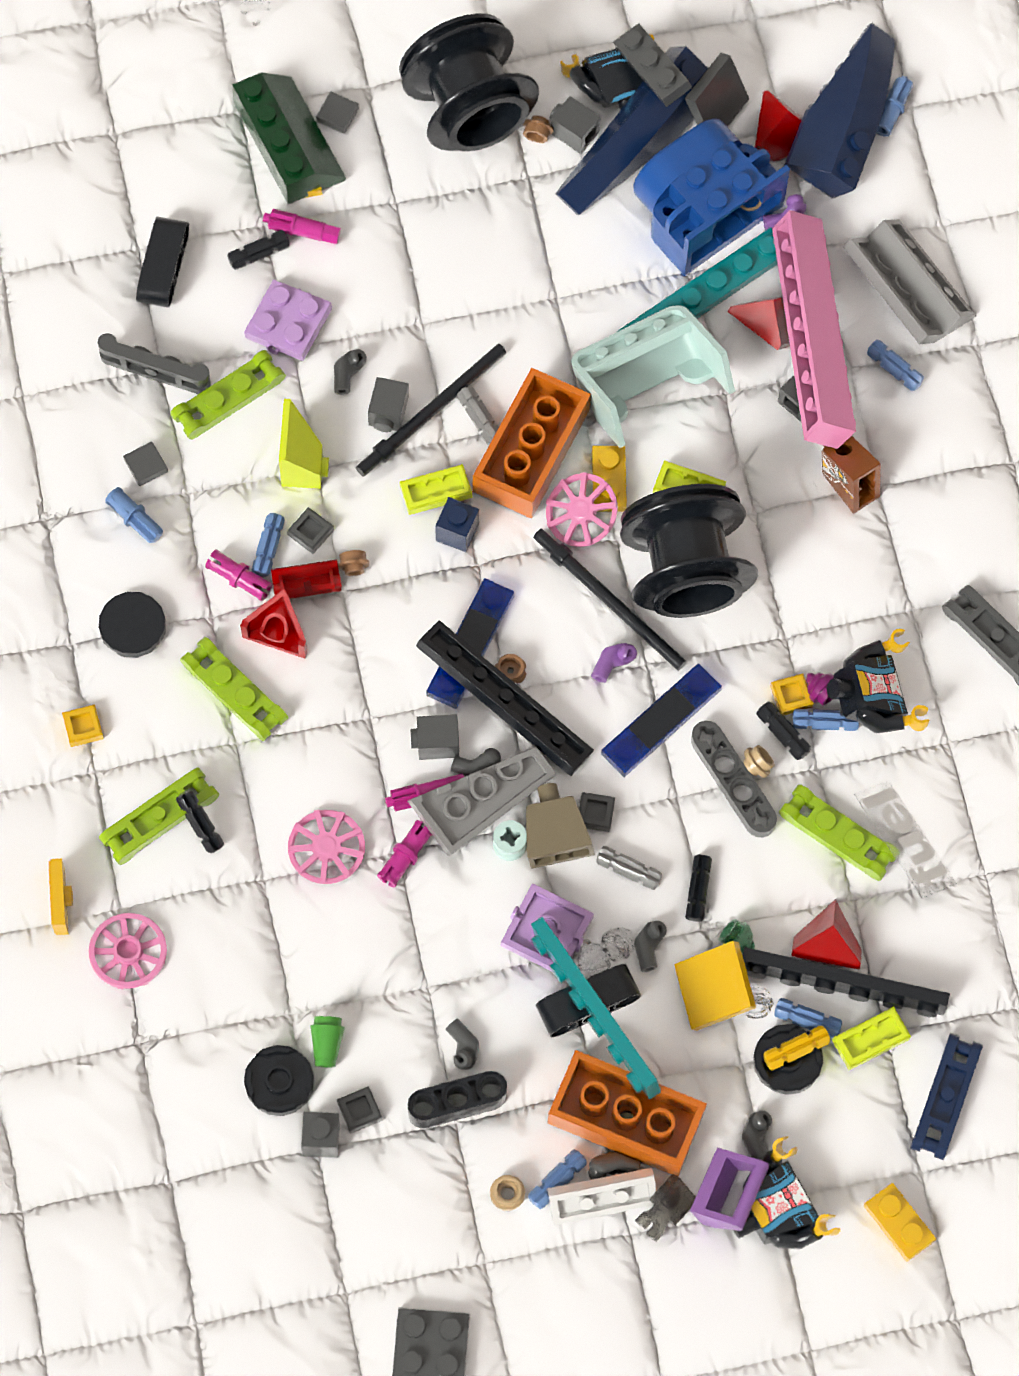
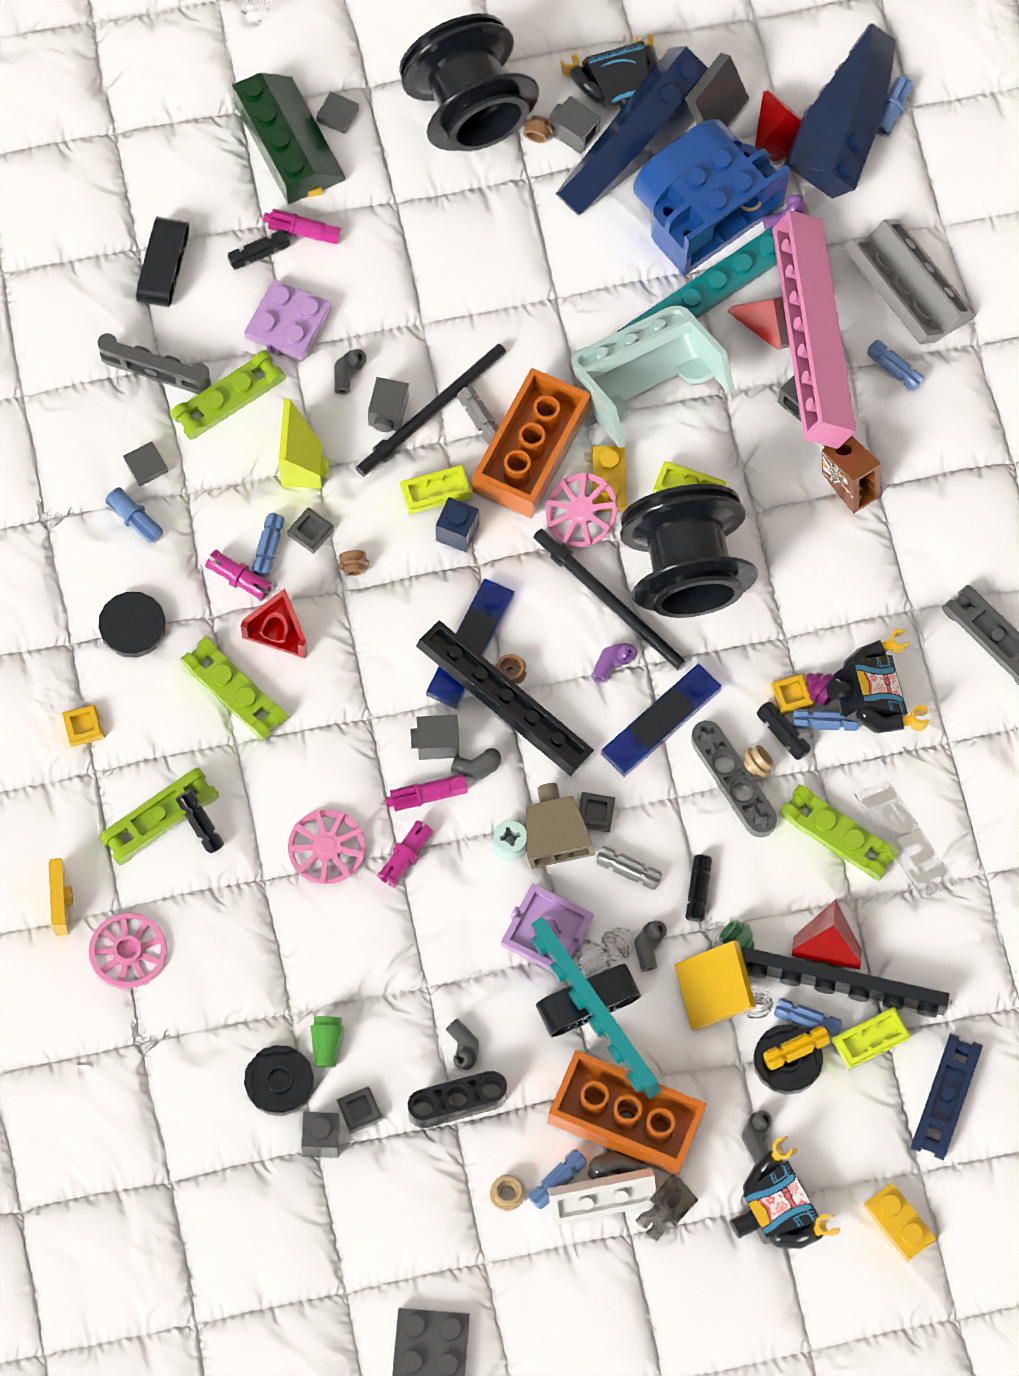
red hinge [271,559,342,599] -> none
light grey wing [407,747,556,856] -> none
dark grey plate [613,23,692,107] -> none
medium lavender tile [690,1147,769,1231] -> none

